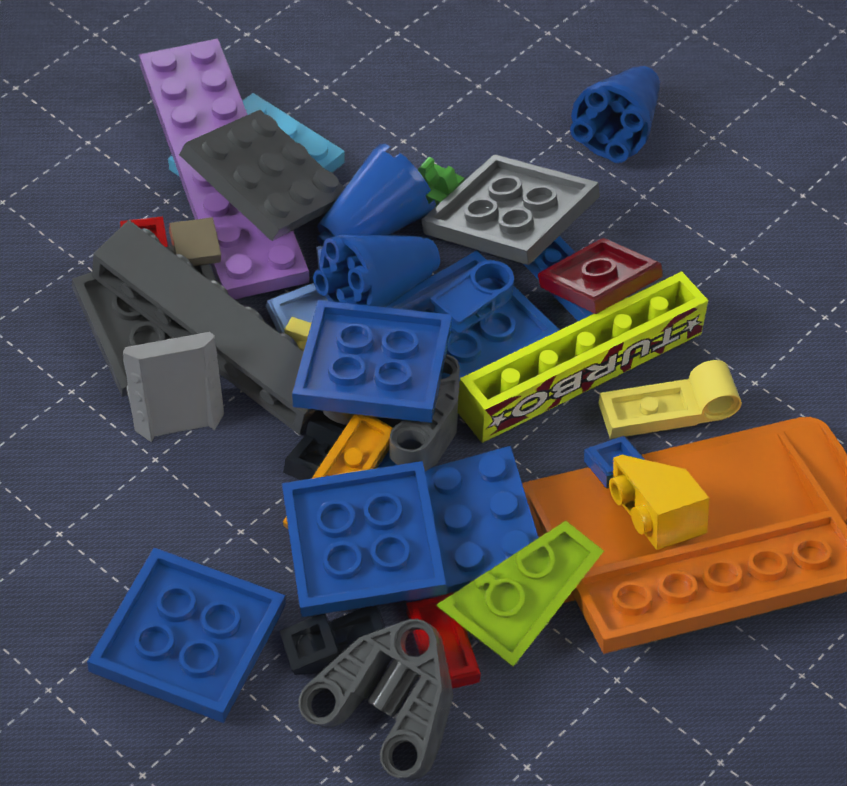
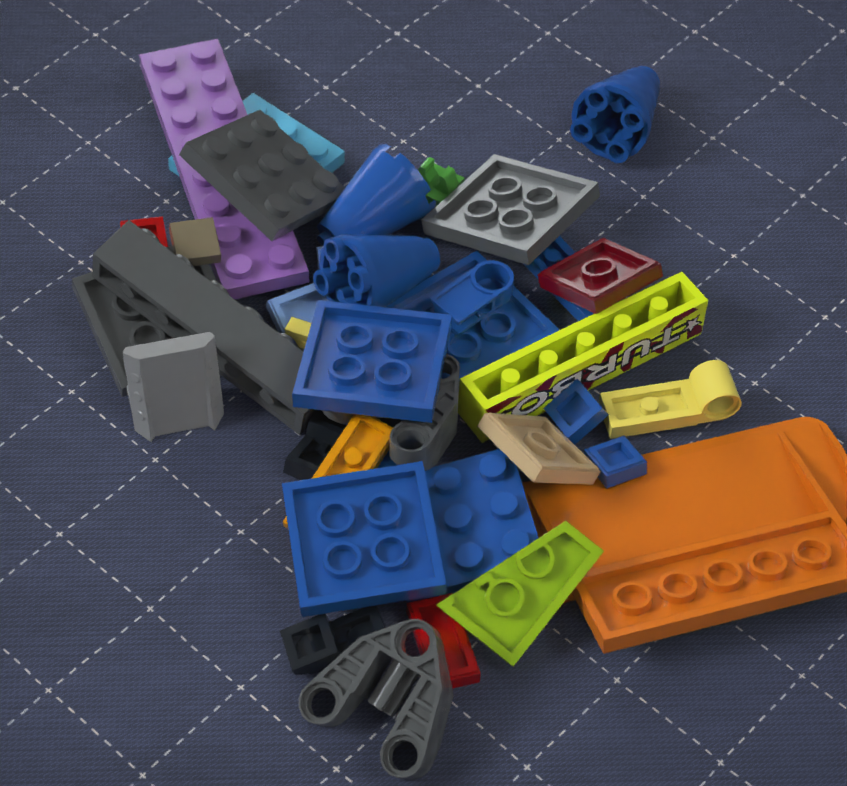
blue plate [87,547,286,723] -> none
yellow slope [609,455,709,550] -> none
none -> tan tile [477,413,601,485]
none -> blue plate [543,379,609,445]

